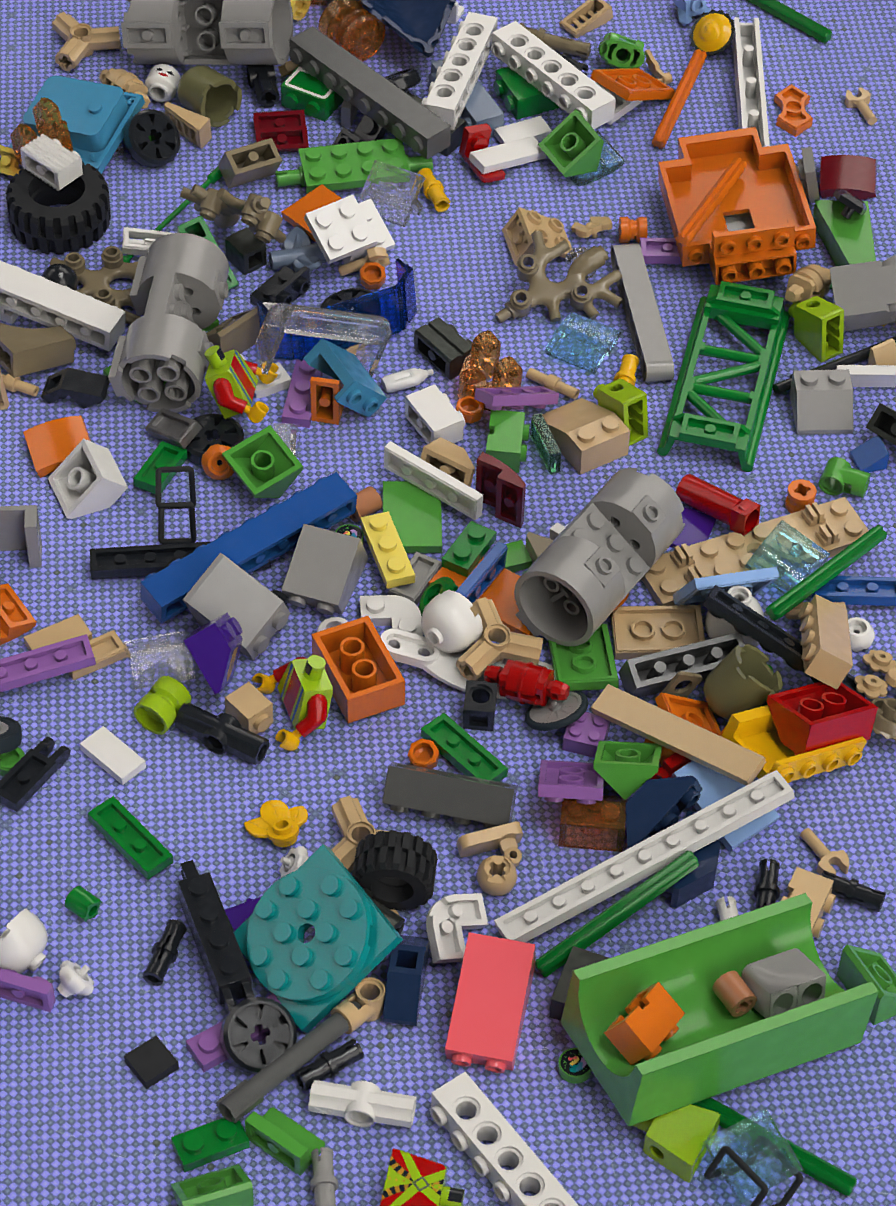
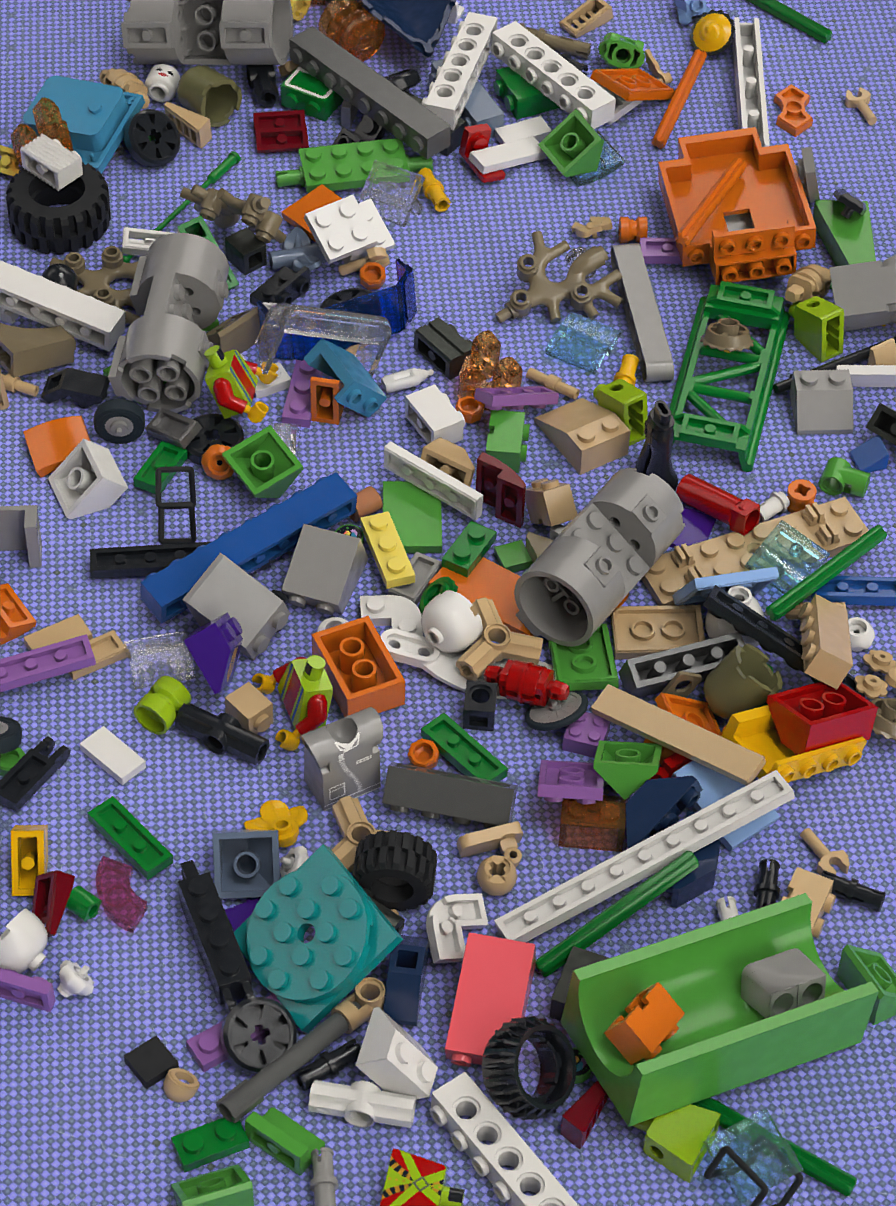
tan piece [52,12,121,72] -> none
black pin [143,919,187,986] -> none
dark tan brick [218,138,282,189] -> none
blue tile [455,541,508,603] -> none
tan bracket [502,207,575,266] -> none
clear green tile [530,413,561,474] -> none
nougat gear [712,971,757,1017] -> none
dark red slope [820,155,877,200] -> none
none -> yellow slope [11,825,48,896]
none -> dark red slope [32,870,75,937]
none -> black wheel [93,399,145,444]
none -> clear pink tile [96,856,148,933]
none -> tan piece [163,1068,200,1102]
none -> sand blue slope [212,829,280,899]
none -> light grey piece [301,707,383,812]
none -> white slope [356,1007,438,1099]
none -> black gear [482,1016,577,1120]
none -> tan brick [525,478,577,526]
none -> dark red slope [560,1080,609,1149]
none -> black piece [635,400,678,491]
none -> dark tan piece [700,318,754,353]
none -> white pin [759,491,790,523]

